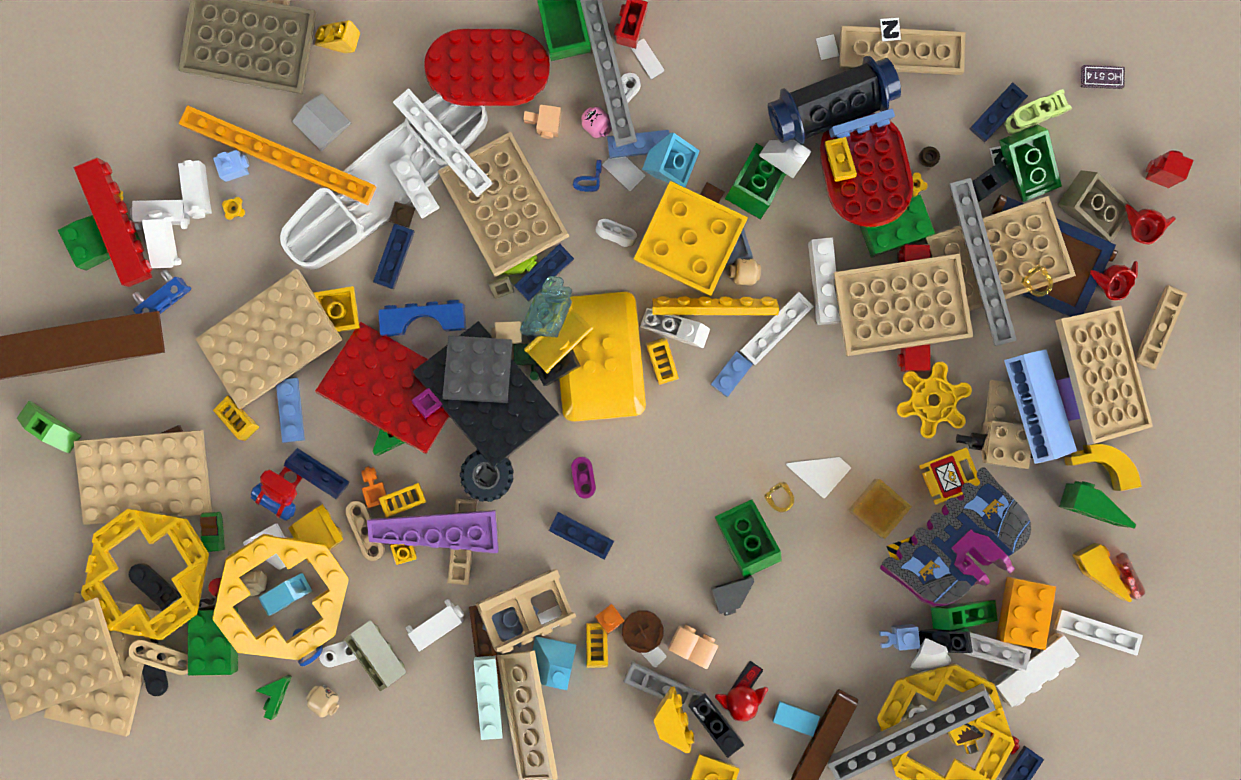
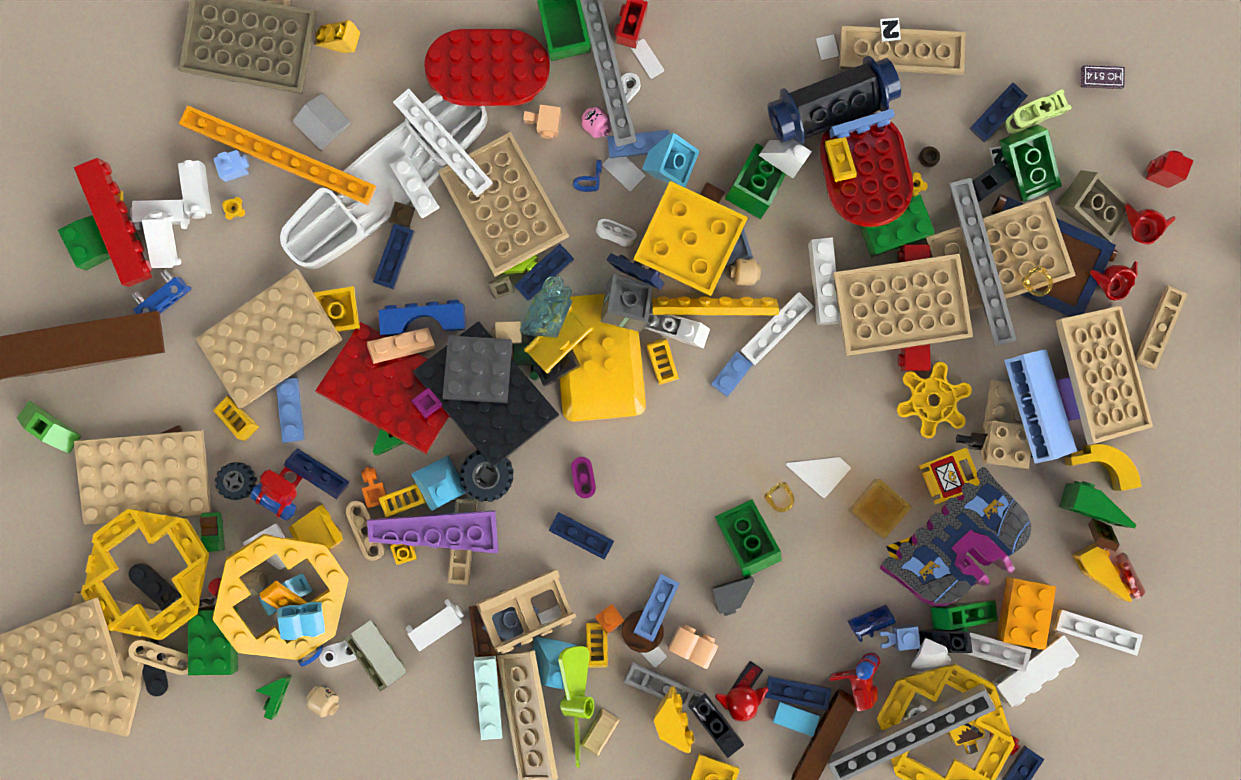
none -> black wheel [215,462,257,500]
none -> light orange tile [259,581,308,609]
none -> medium azure brick [277,602,325,640]
none -> light nougat plate [367,328,435,364]
none -> medium azure slope [411,455,466,511]
none -> lime piece [558,646,594,768]
none -> tan tile [580,708,620,756]
none -> dark grey container [600,274,653,332]
none -> dark blue plate [606,253,664,290]
none -> medium blue plate [633,574,680,642]
none -> dark blue plate [765,675,832,710]
none -> red piece [829,652,881,711]
none -> clear blue plate [848,605,896,642]
none -> reddish brown plate [1088,518,1120,552]

